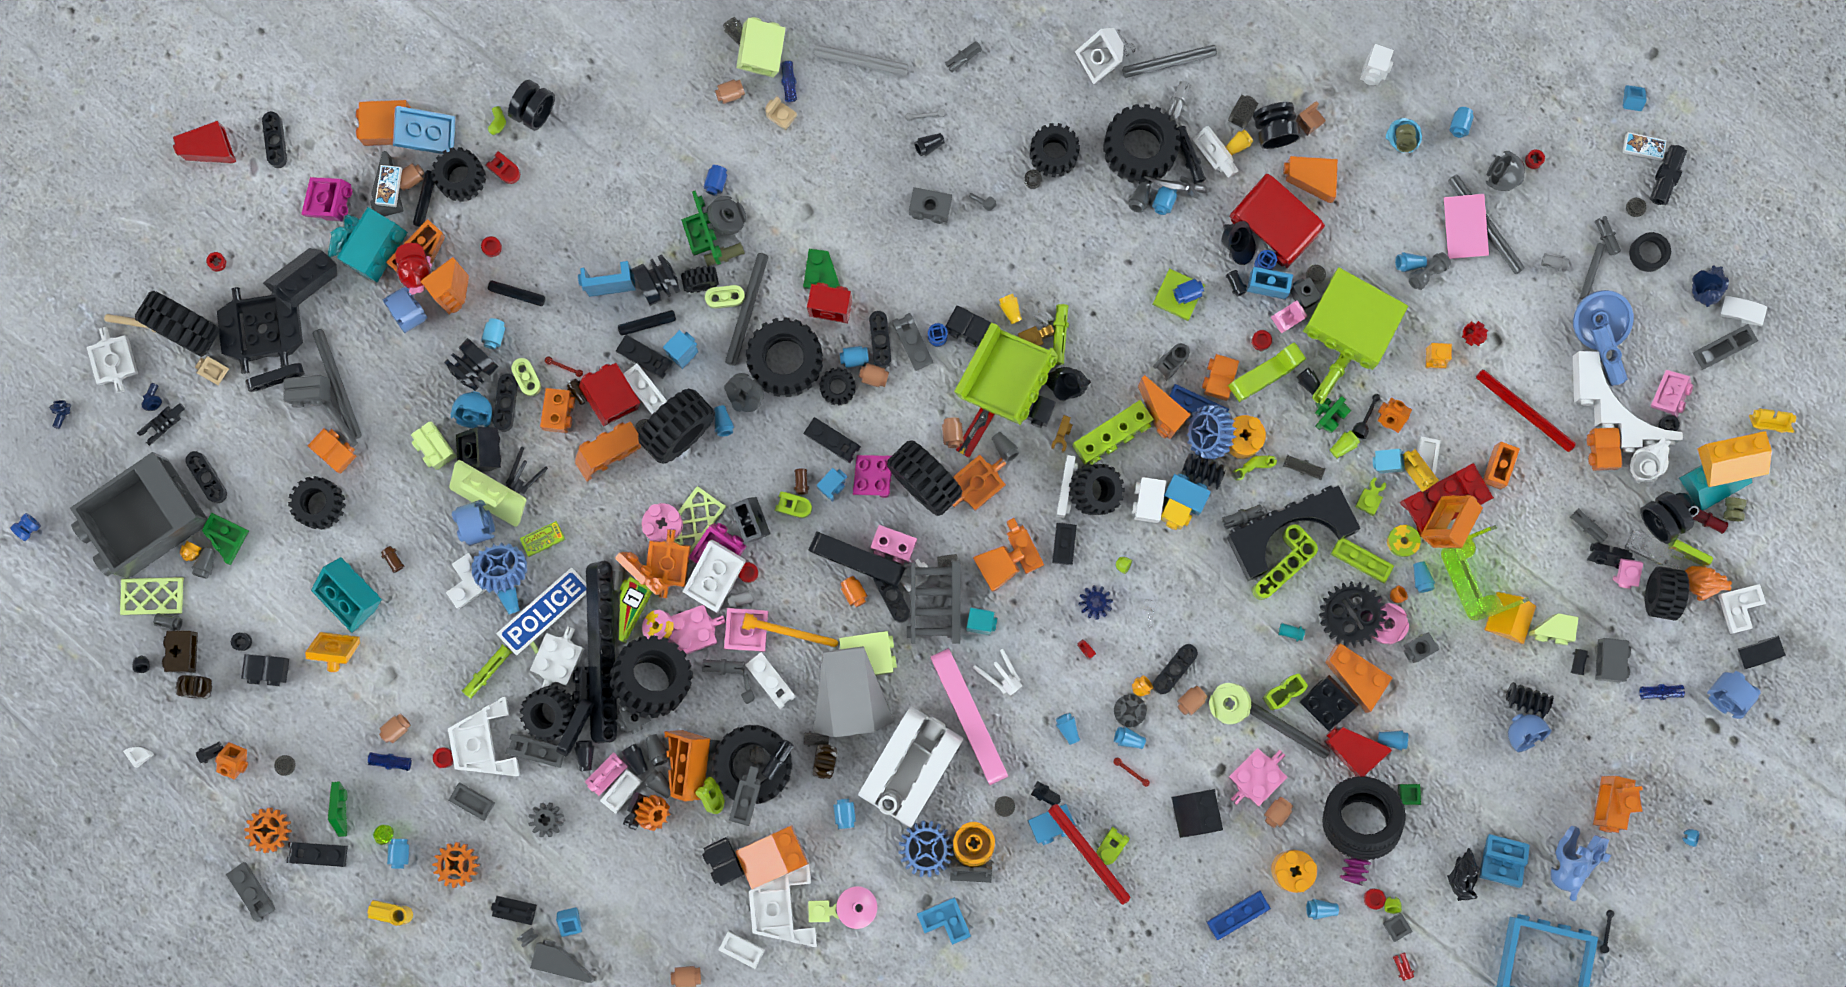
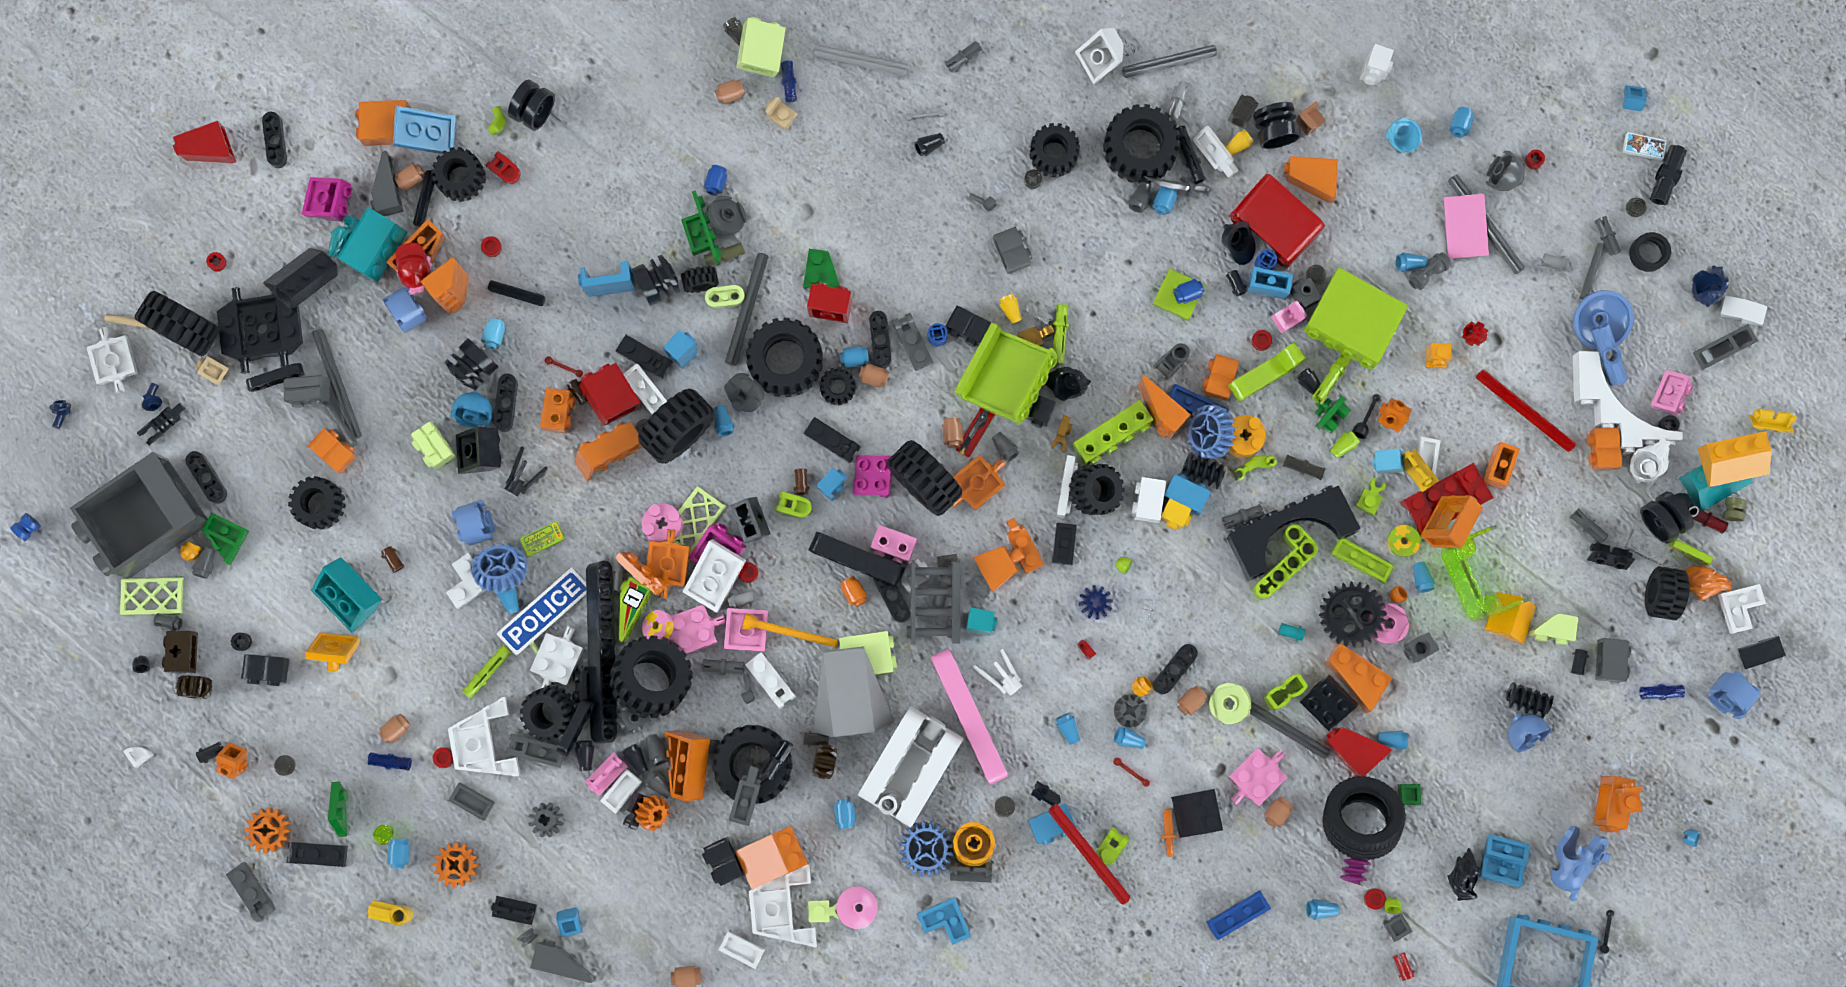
tile [375,165,402,207] -> none
yellowish green bracket [449,460,526,527] -> none
yellowish green plate [511,358,541,397] -> none
black axle [618,310,676,336] -> none
lime plate [695,777,725,814] -> none
dark grey brick [909,187,952,224] -> none
light orange brick [1271,850,1317,893] -> none
olive wheel [1395,124,1417,152] -> none
bright pink bracket [1613,559,1643,589] -> none
none -> dark grey brick [993,226,1032,274]
none -> orange piece [1161,809,1177,857]

